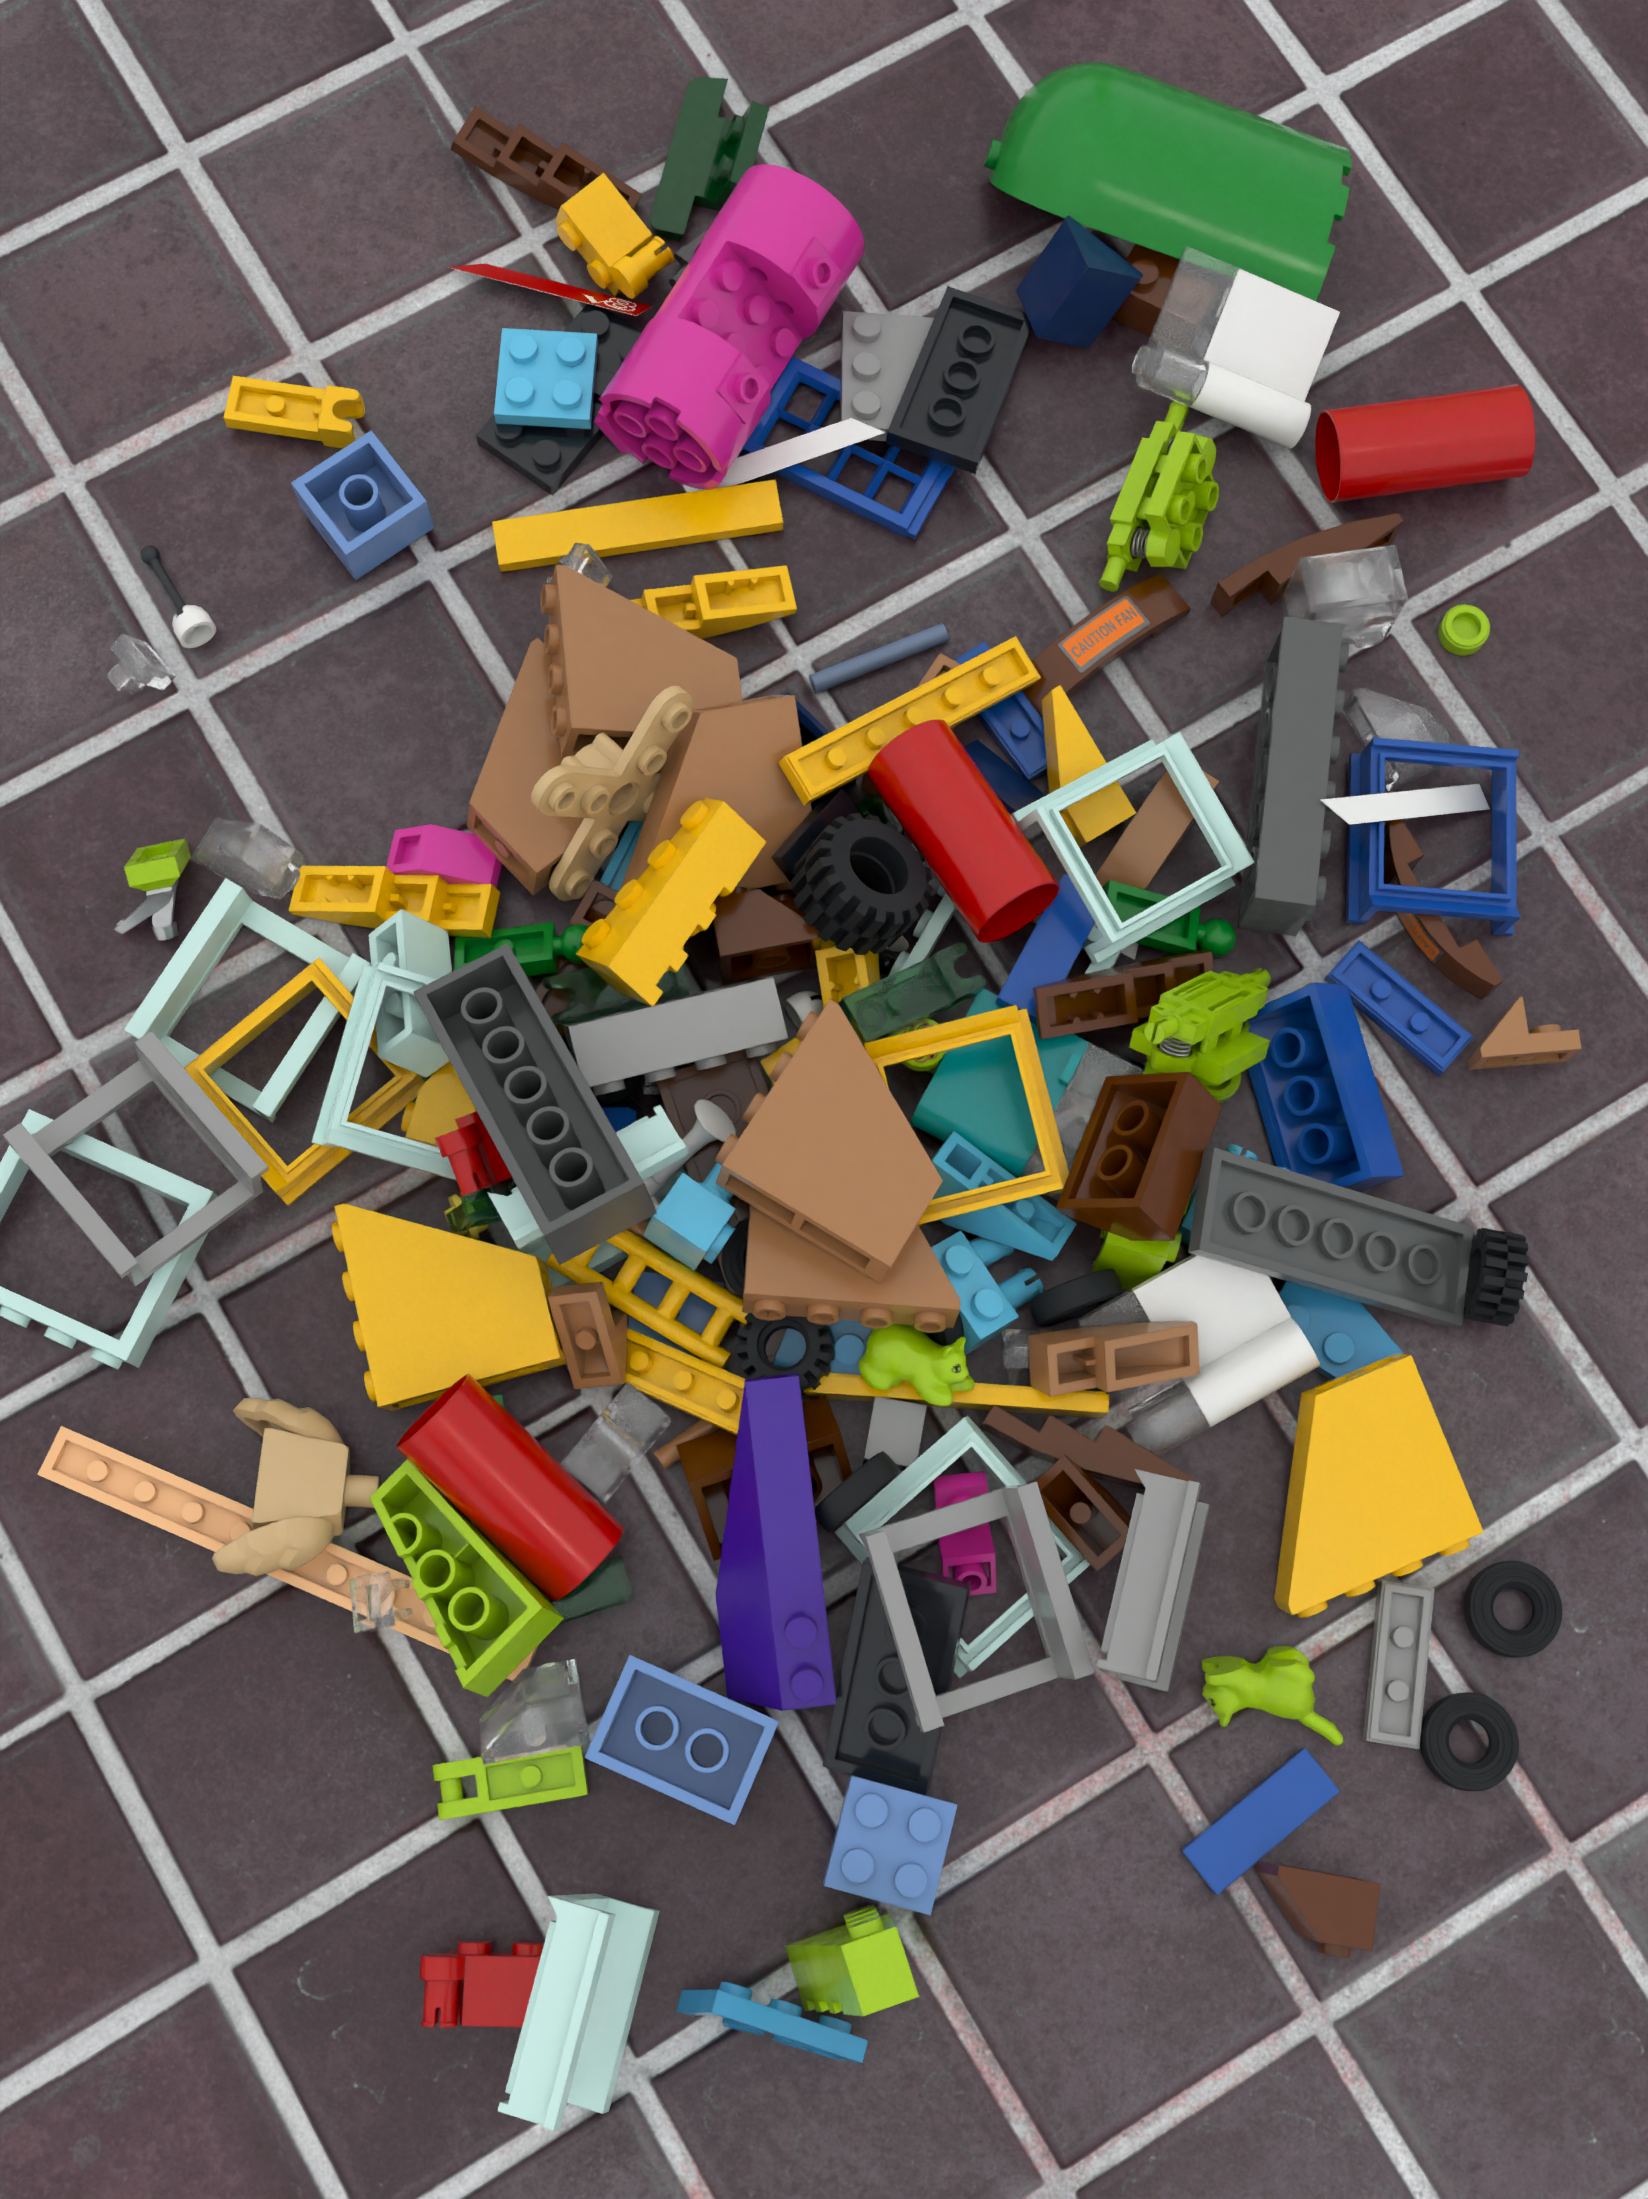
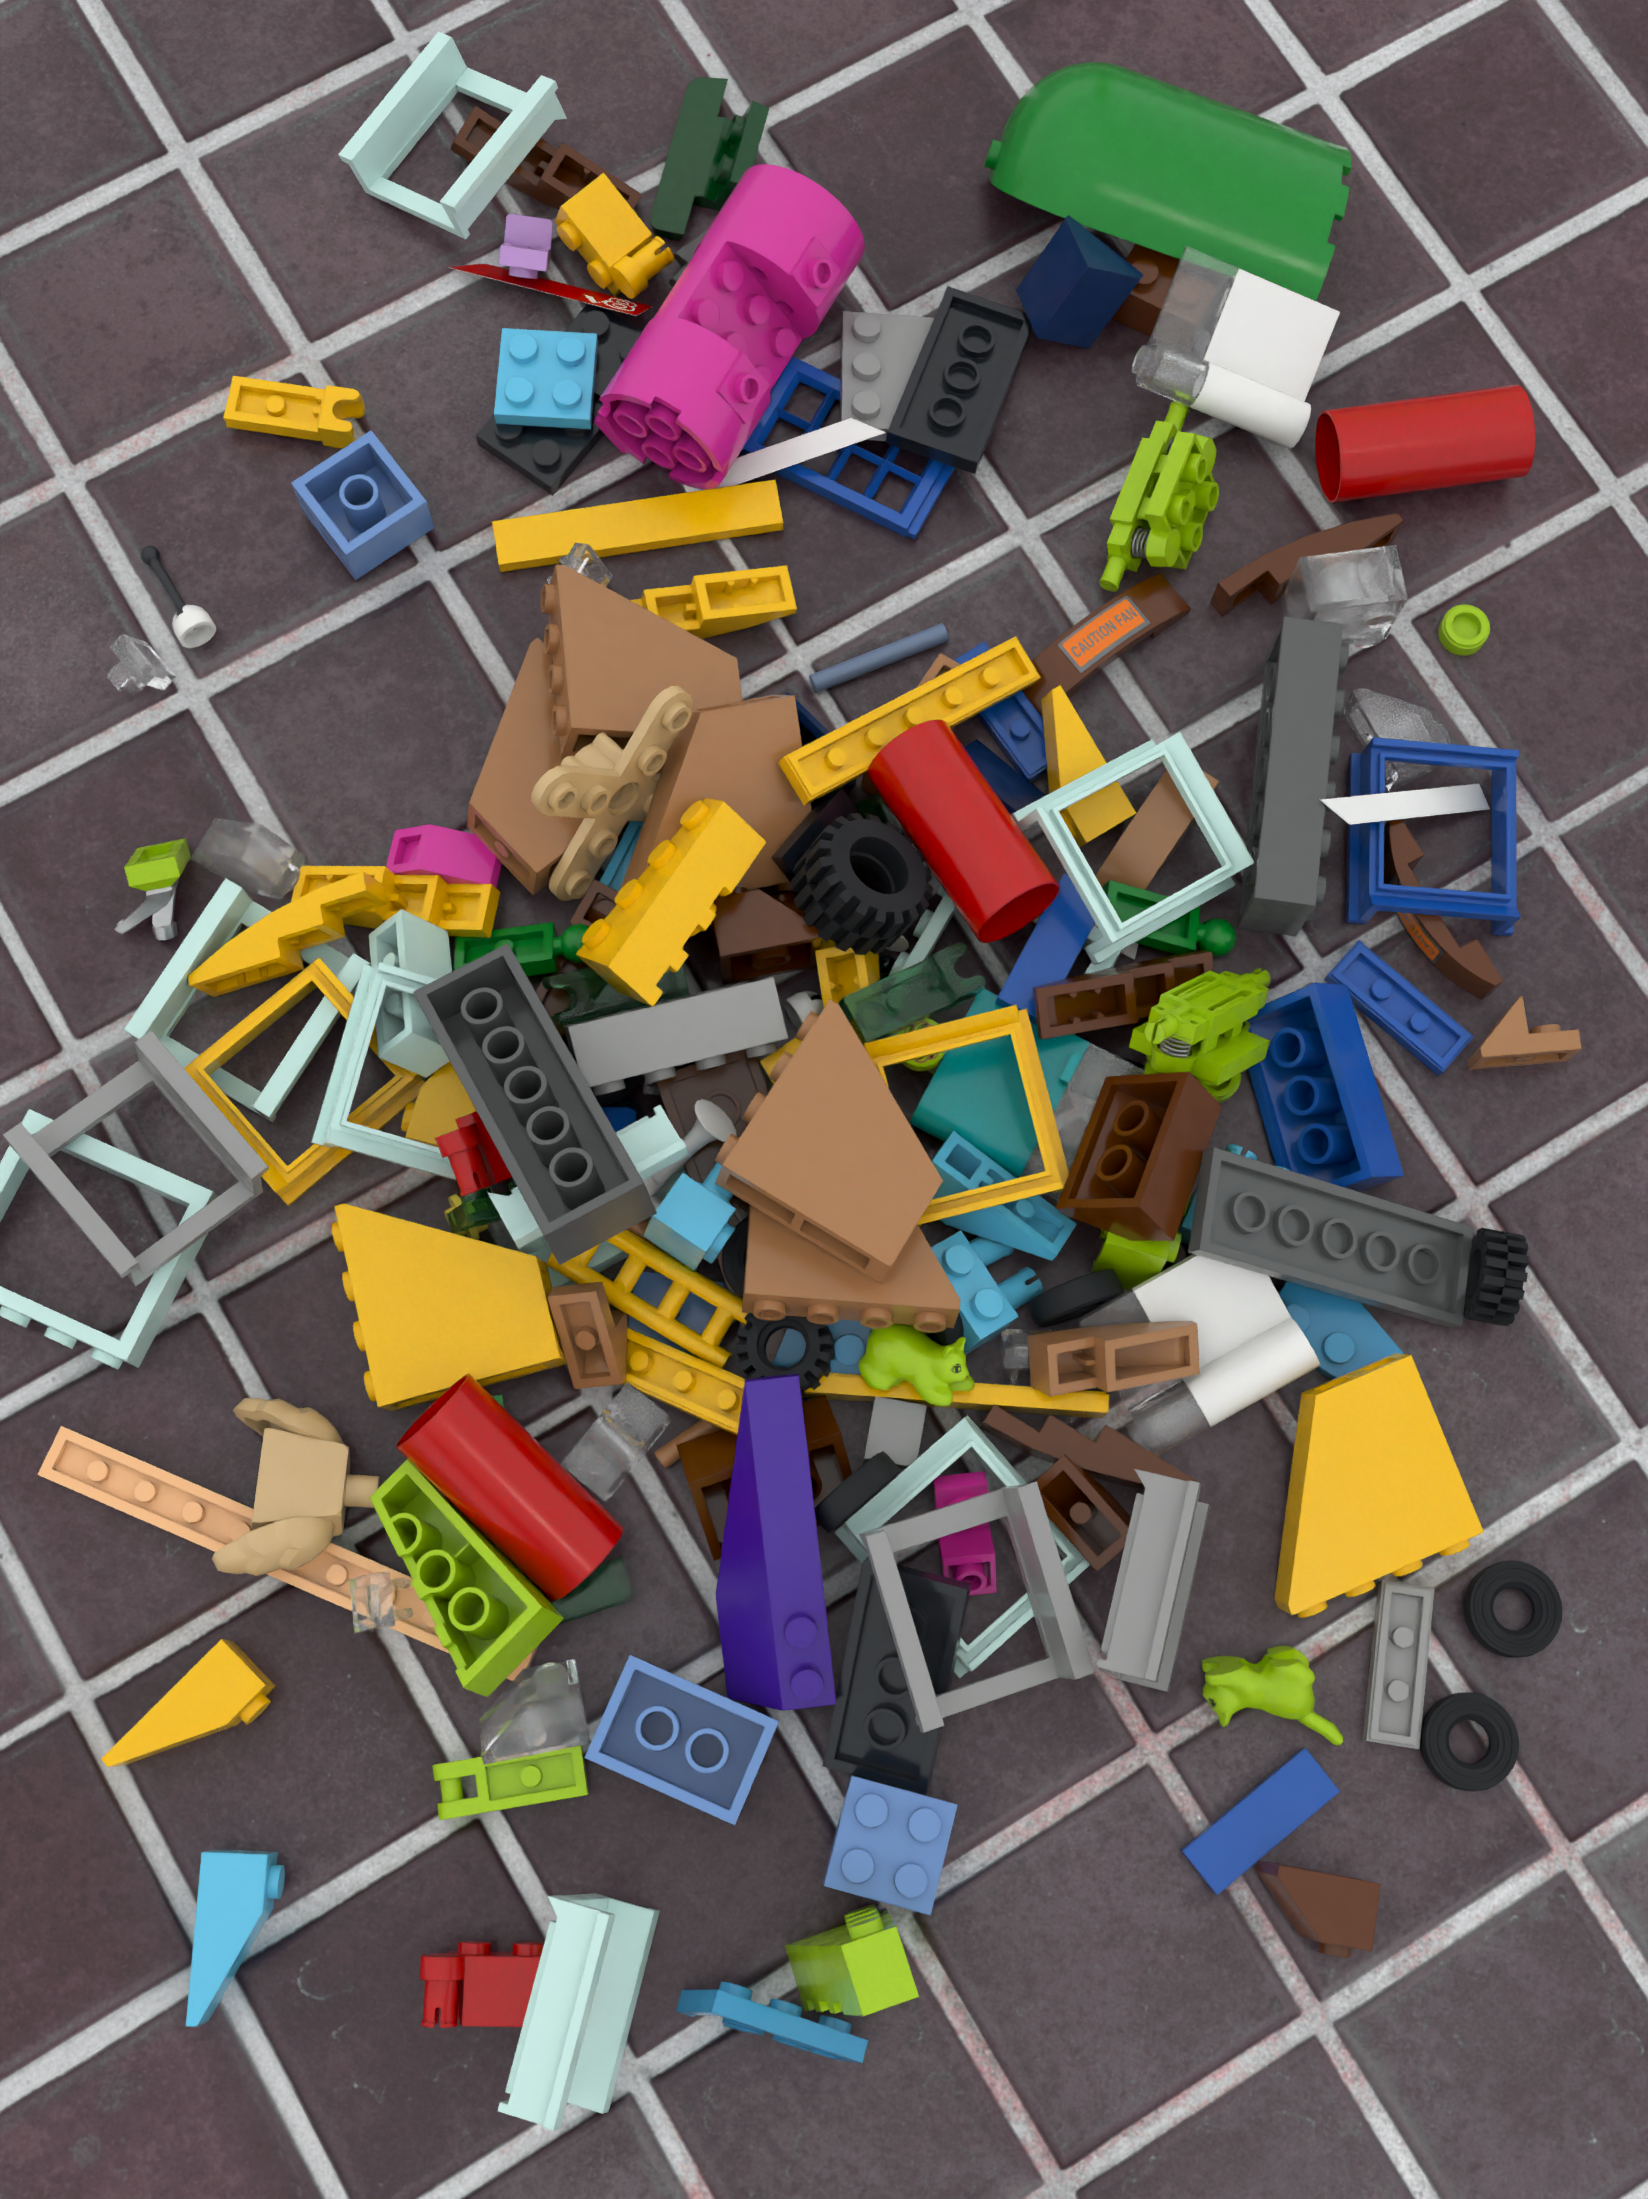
none -> yellow slope [101,1639,276,1767]
none -> medium azure slope [186,1849,285,2027]
none -> yellow slope [188,871,388,997]
none -> light aqua piece [338,31,567,239]
none -> lavender bracket [499,214,553,279]

